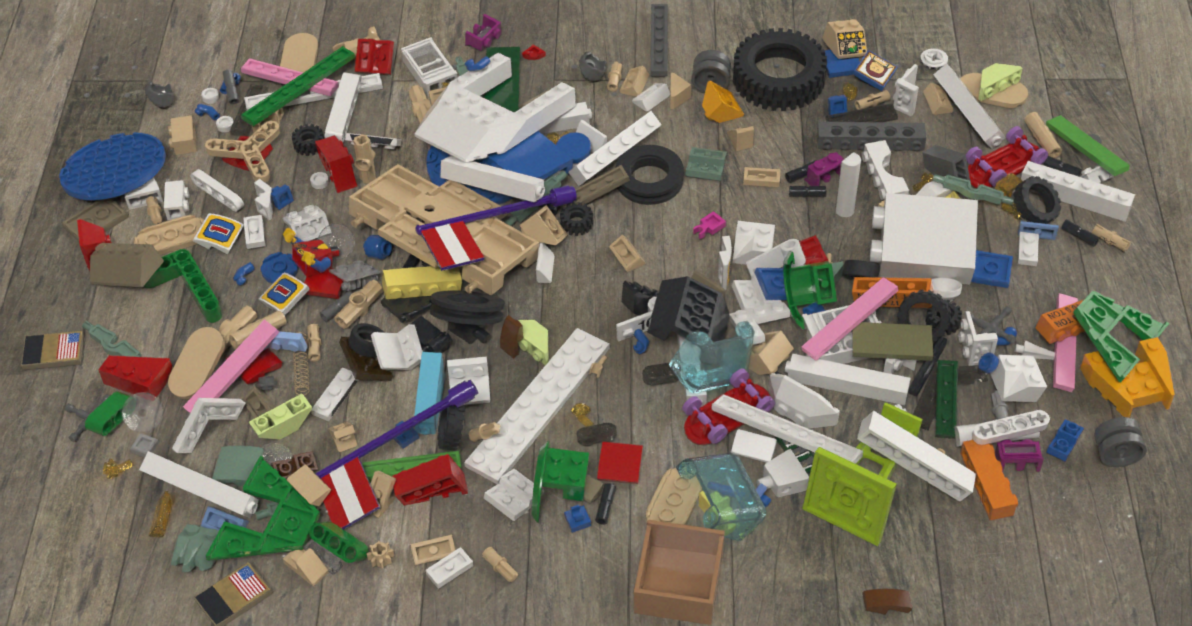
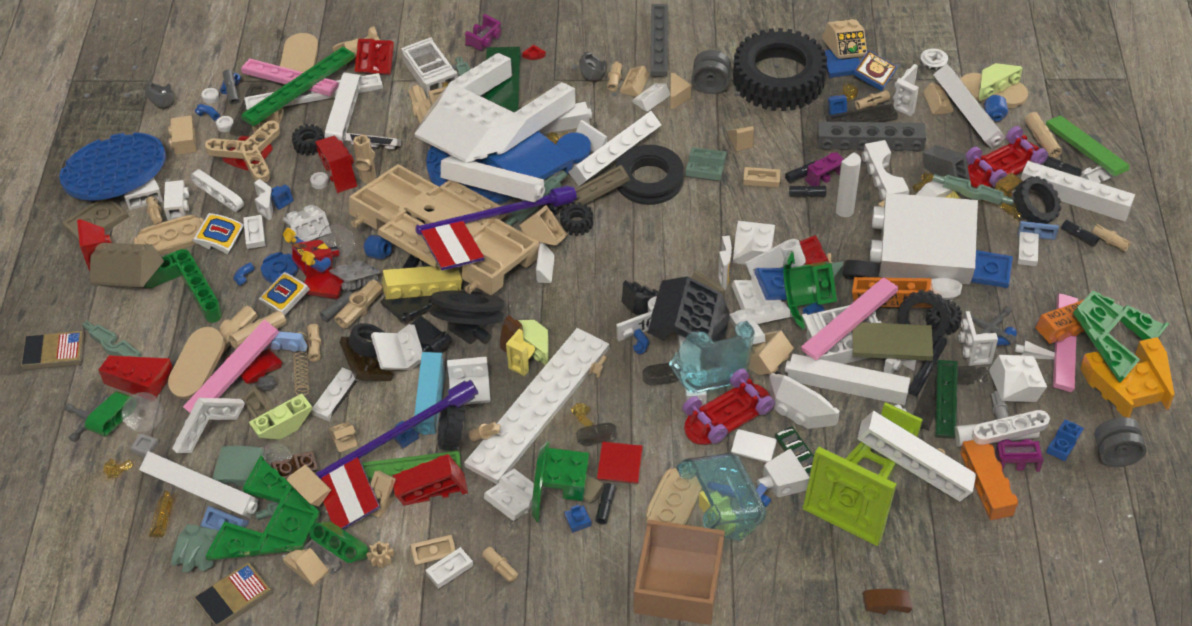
blue arm [465,56,490,71] -> none
tan slope [609,235,646,272] -> none
dark pink plate [693,211,726,239] -> none
light orange slope [702,80,744,123] -> none
white tile [712,394,863,464] -> none
blue tile [978,352,999,373] -> none
none -> light yellow panel [506,329,535,376]
none -> blue head [984,95,1008,121]

